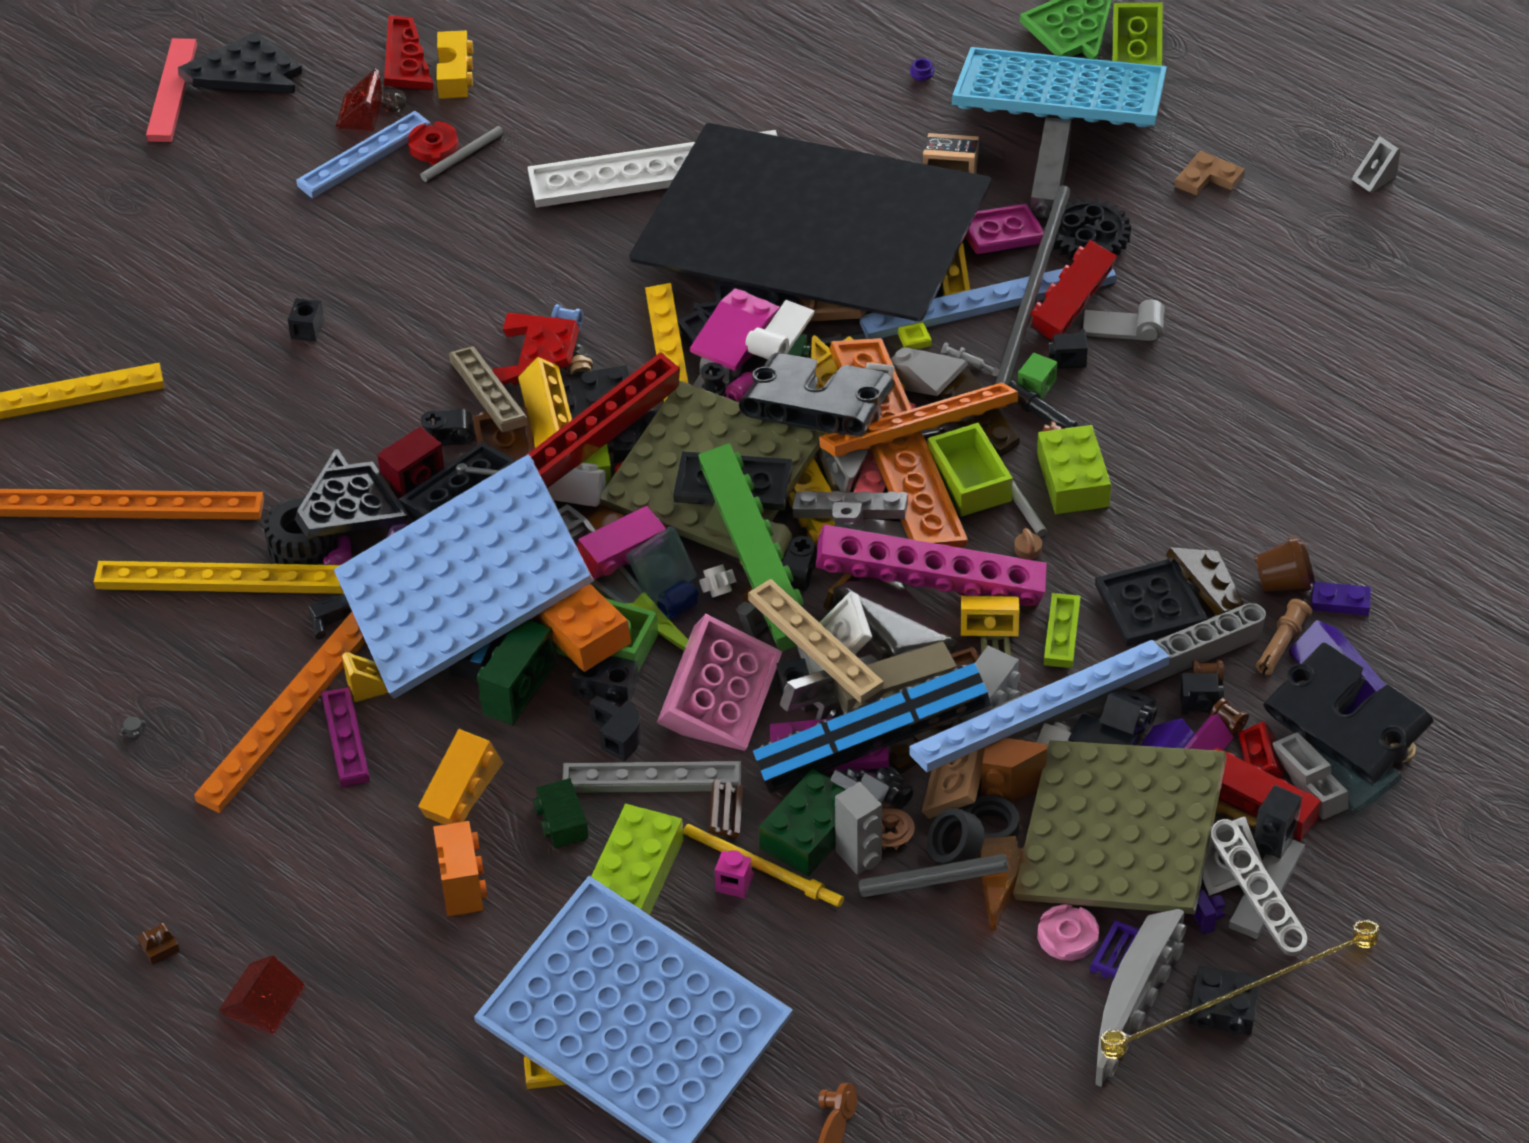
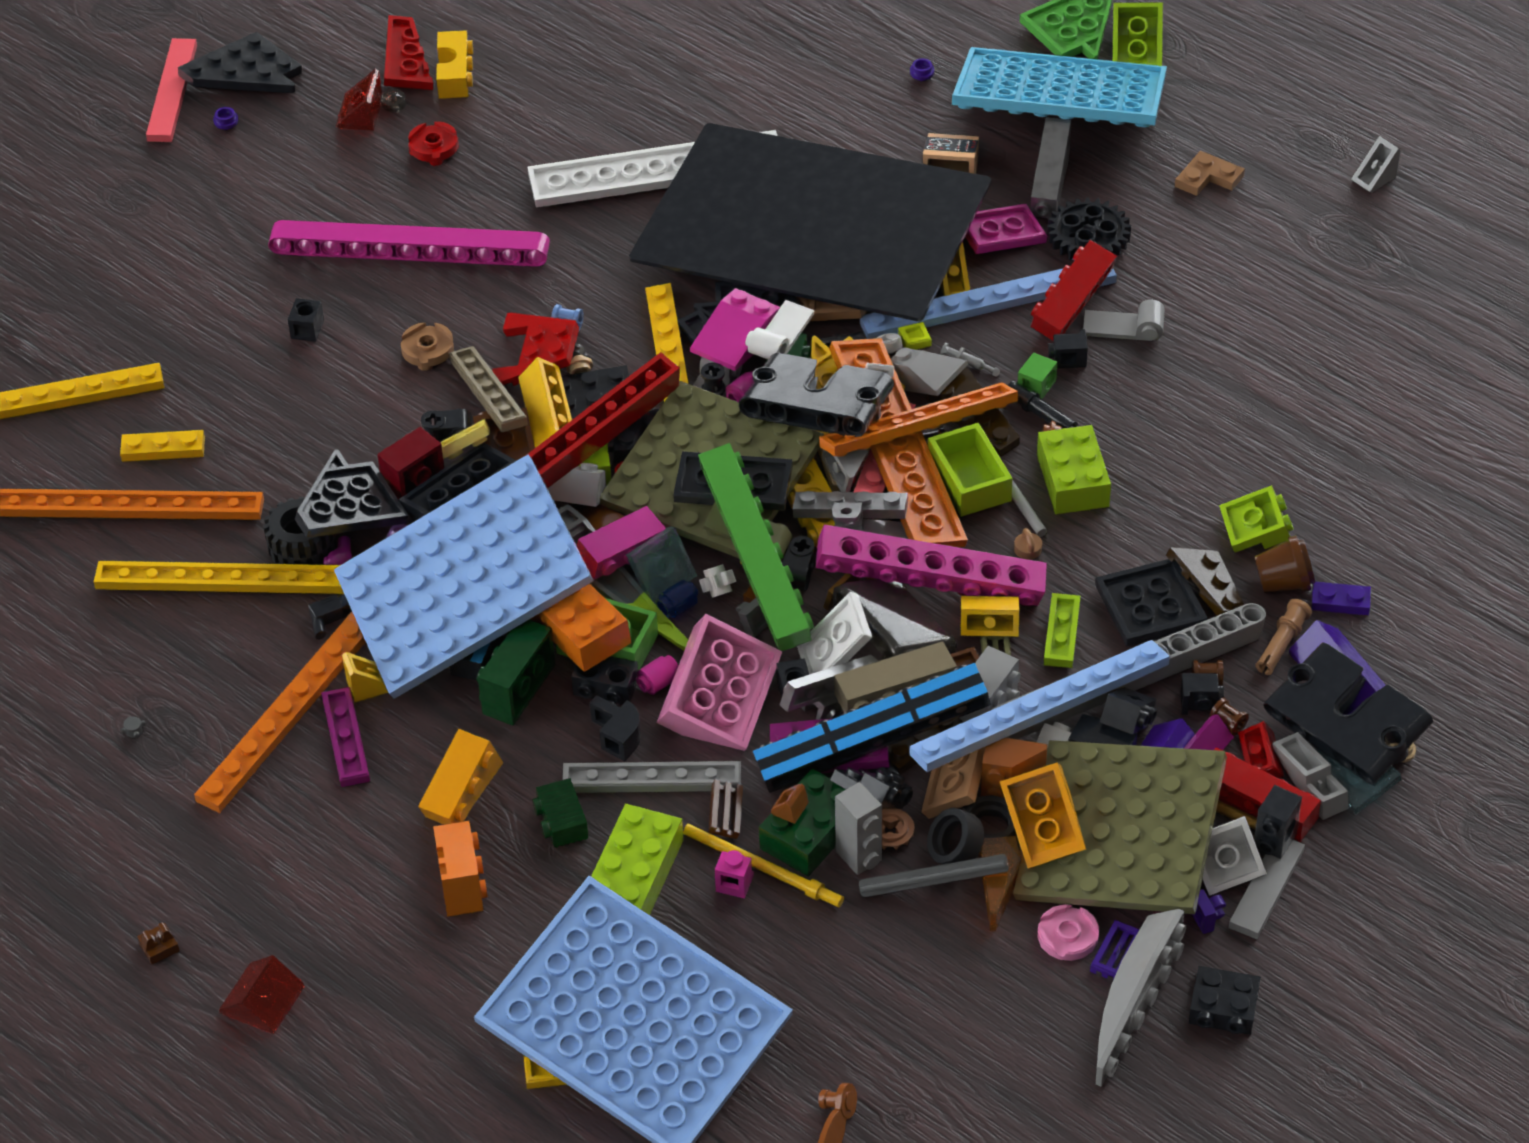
light blue tile [296,111,431,199] -> none
light grey bar [420,126,504,182] -> none
dark grey hinge [456,463,502,475] -> none
tan plate [748,579,884,703] -> none
dark grey piece [995,185,1071,385] -> none
clear yellow piece [1101,920,1379,1059] -> none
white beam [1211,819,1307,956] -> none
none -> yellow plate [120,430,205,462]
none -> dark purple plate [213,107,239,130]
none -> dark pink beam [268,220,550,266]
none -> medium nougat plate [401,322,454,371]
none -> light yellow plate [440,419,490,460]
none -> dark pink brick [636,655,679,695]
none -> dark orange slope [771,783,809,824]
none -> white tile [877,333,903,354]
none -> light orange slope [1000,762,1086,869]
none -> lime plate [1219,485,1294,553]

